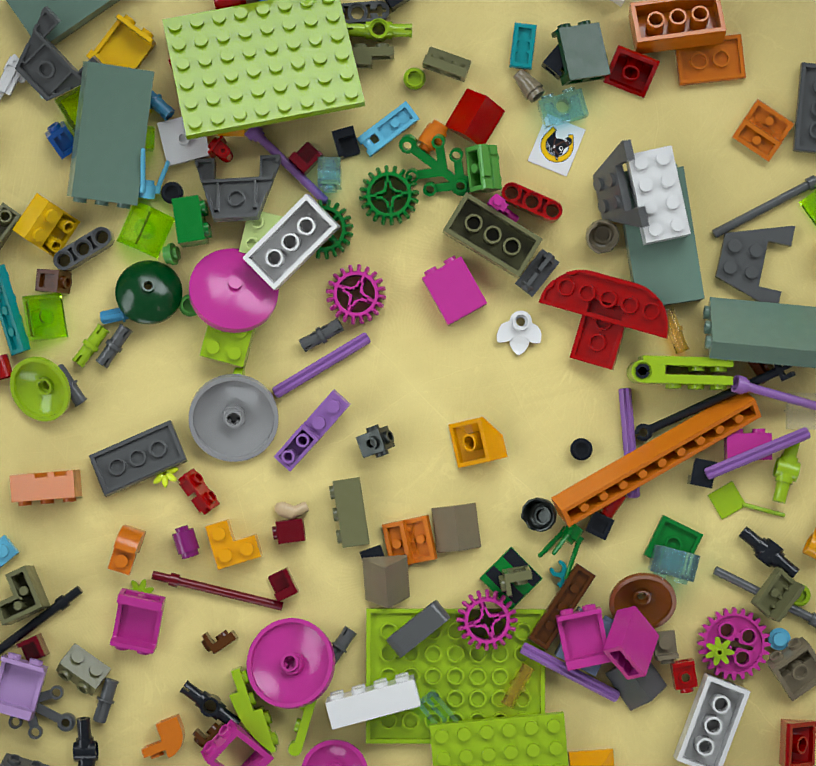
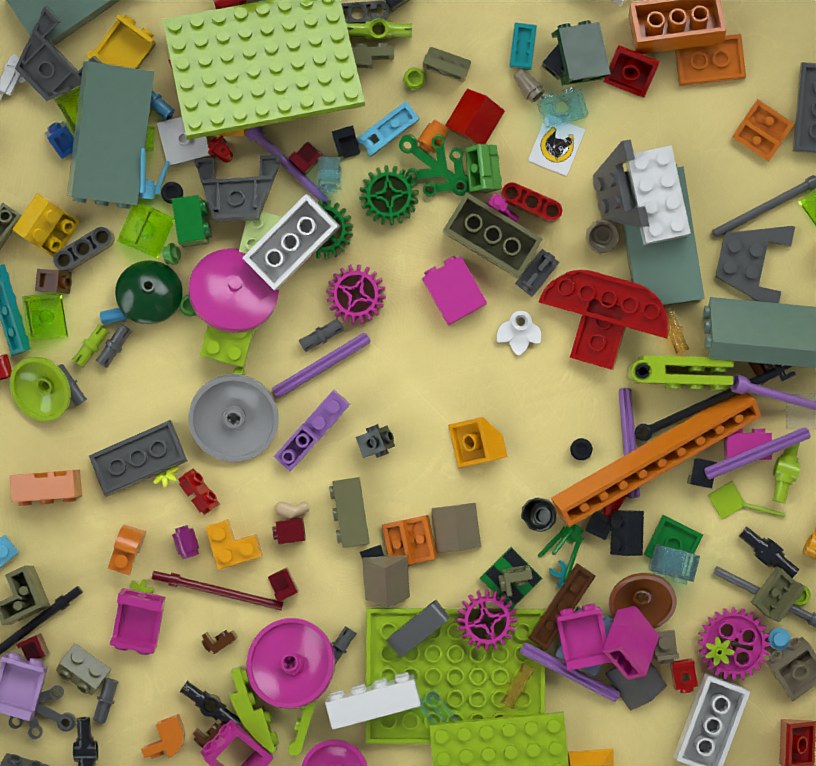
none -> black brick [610,510,644,556]

